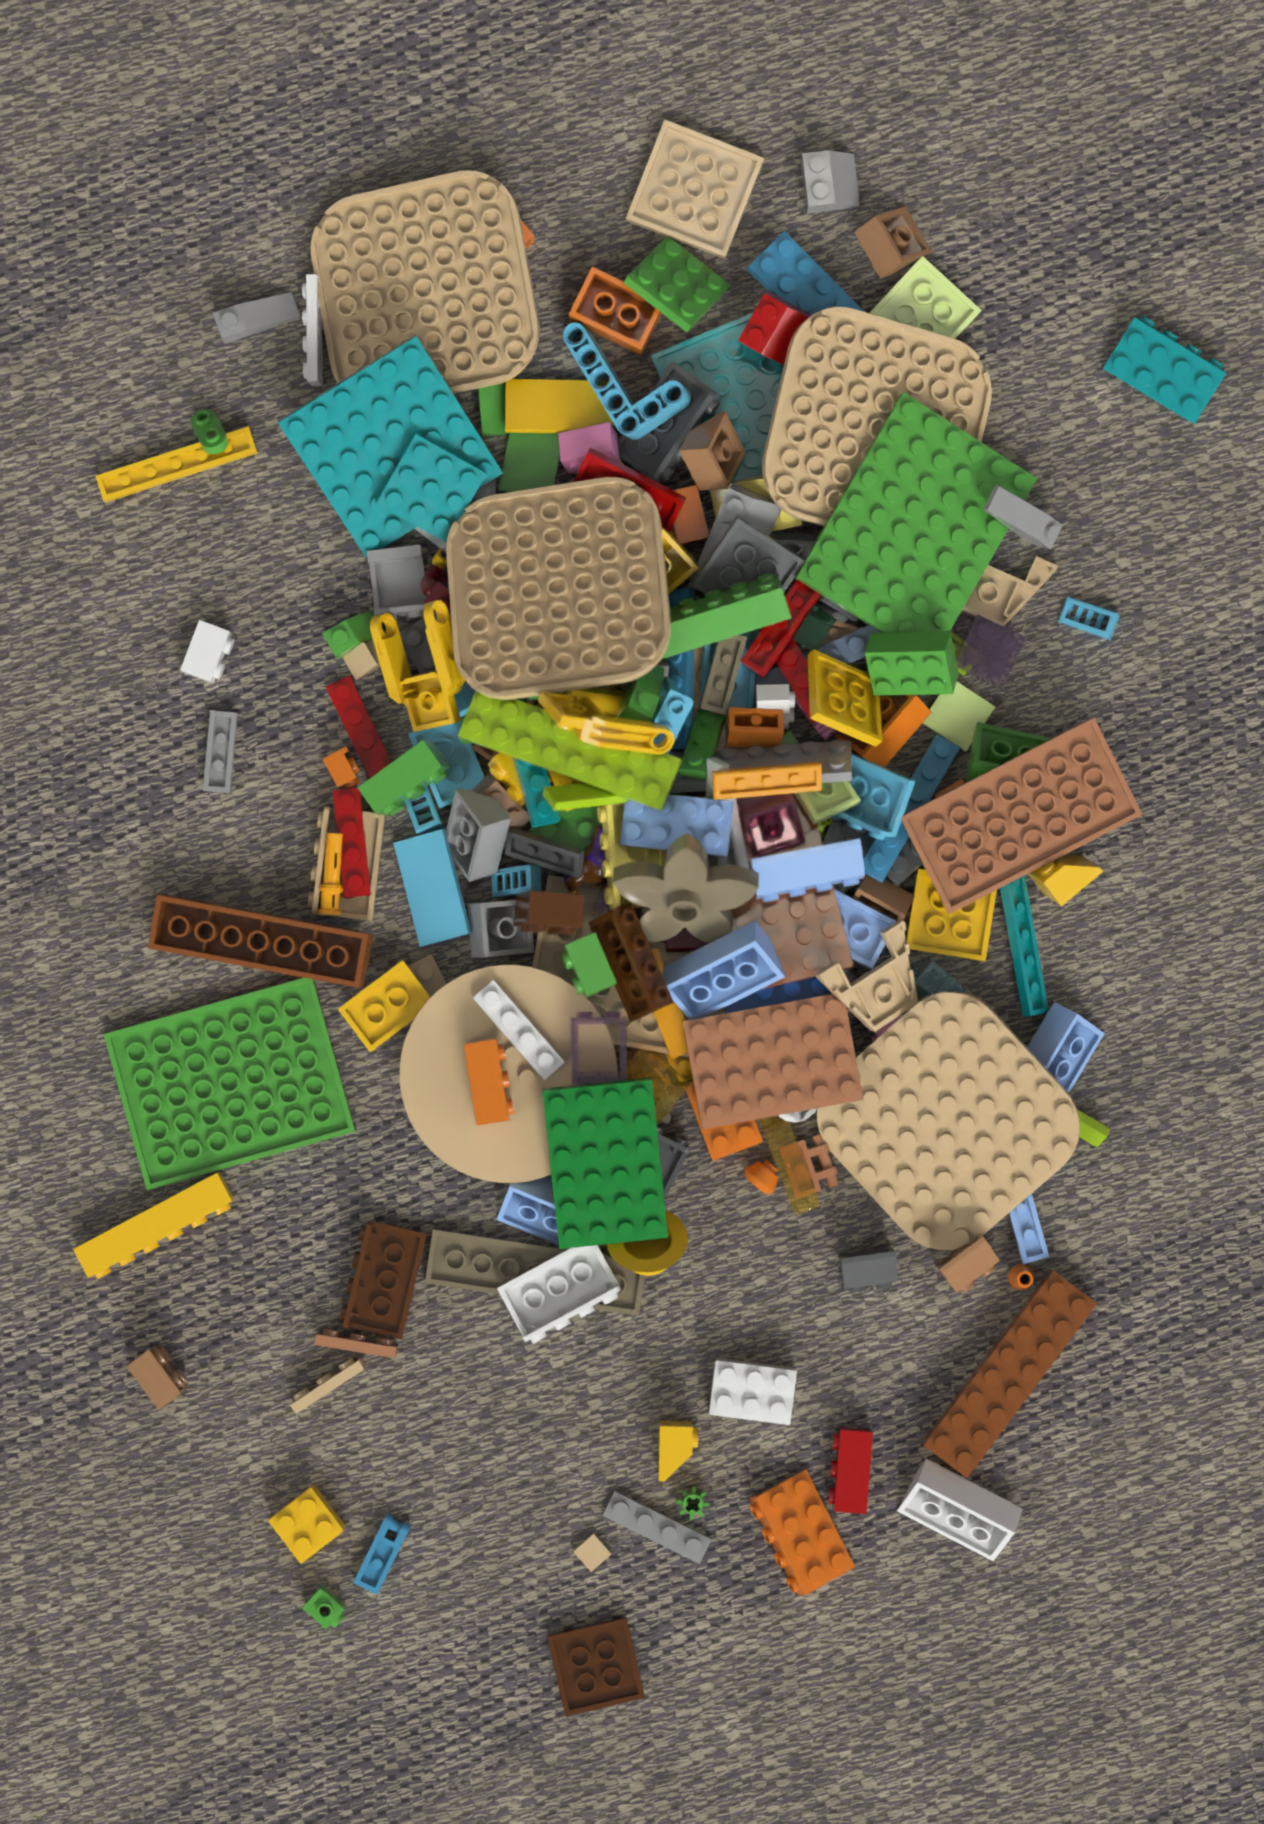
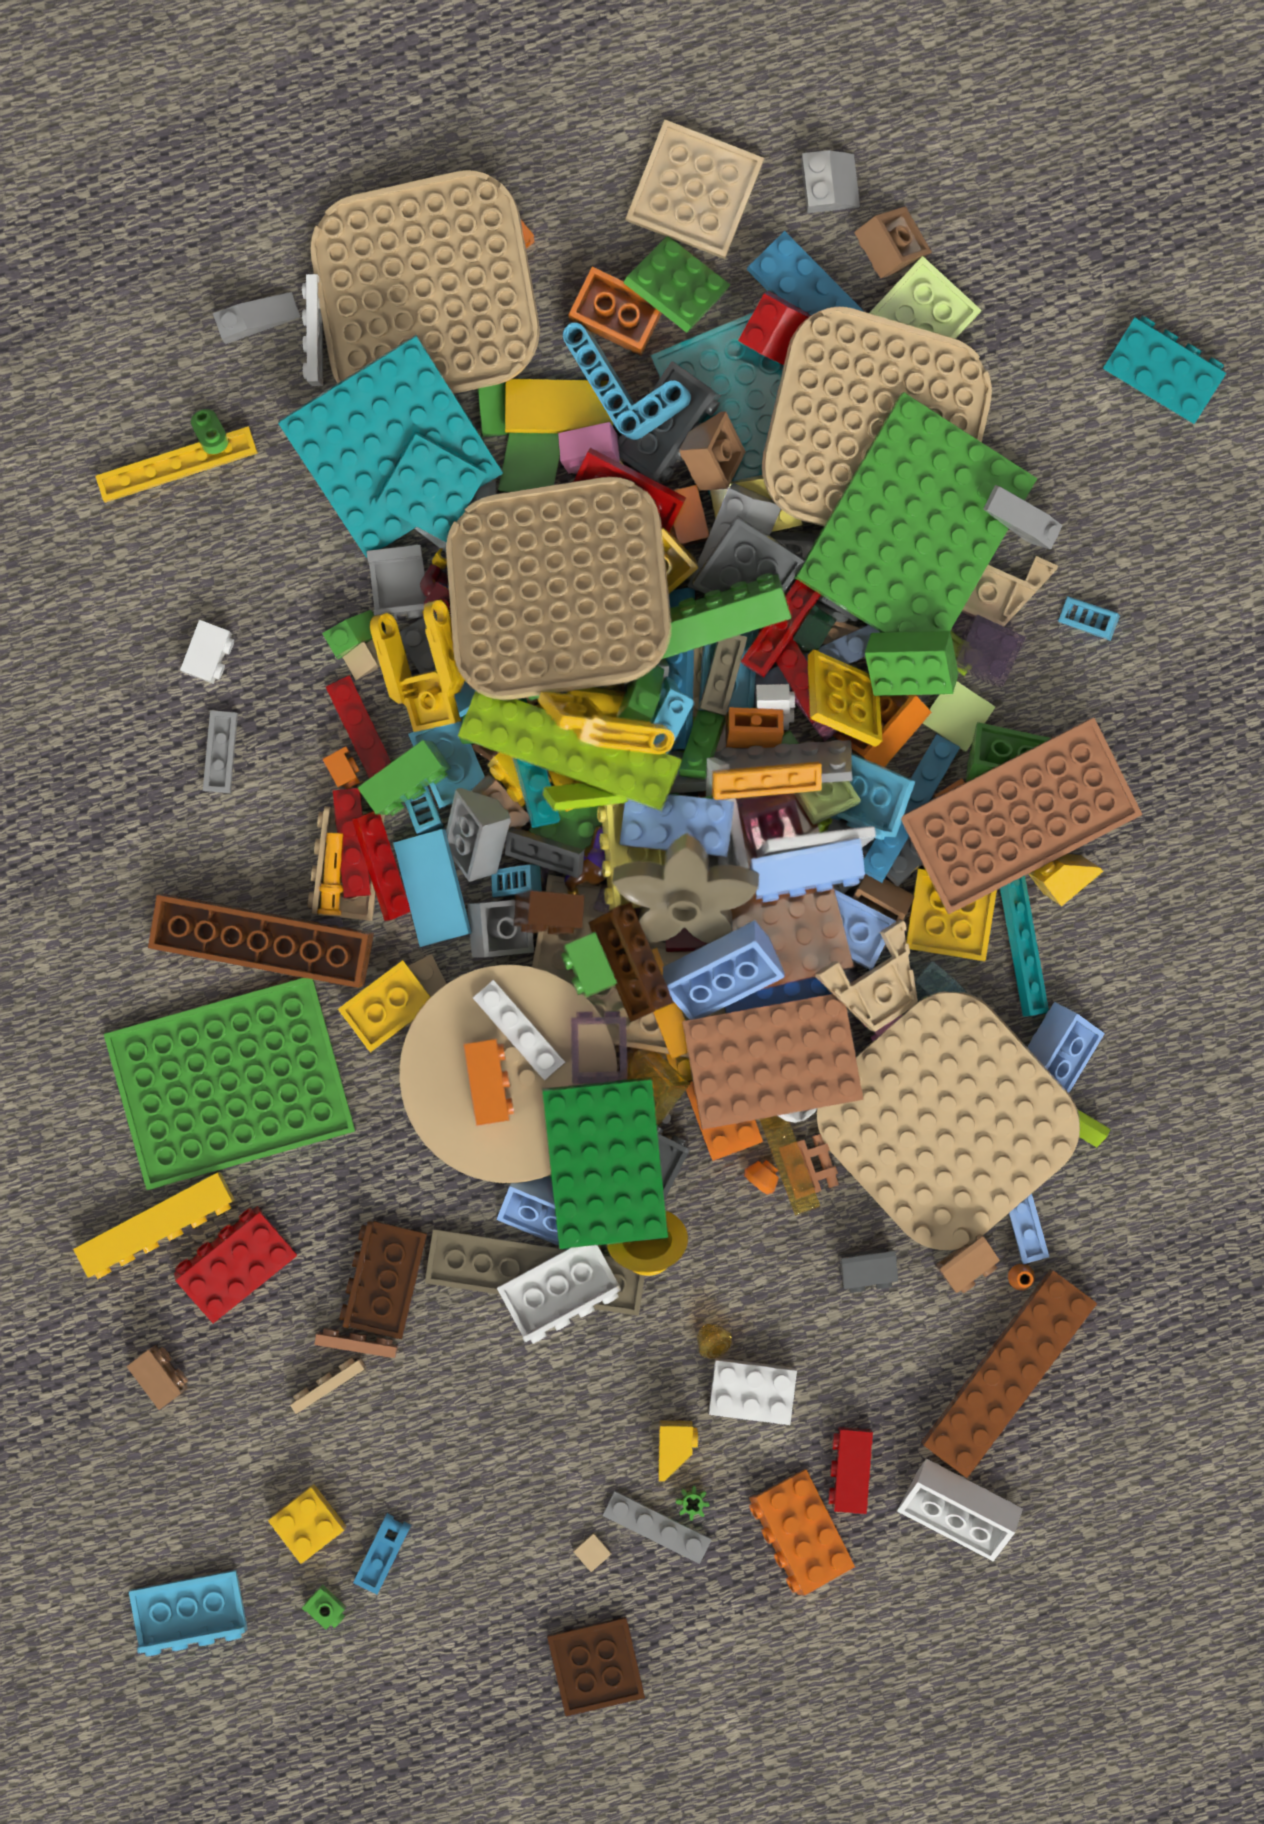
none -> medium azure bracket [129,1570,248,1656]
none -> red bracket [174,1206,297,1323]
none -> red plate [352,810,411,921]
none -> clear yellow cone [697,1324,732,1359]
none -> white tile [756,826,876,858]

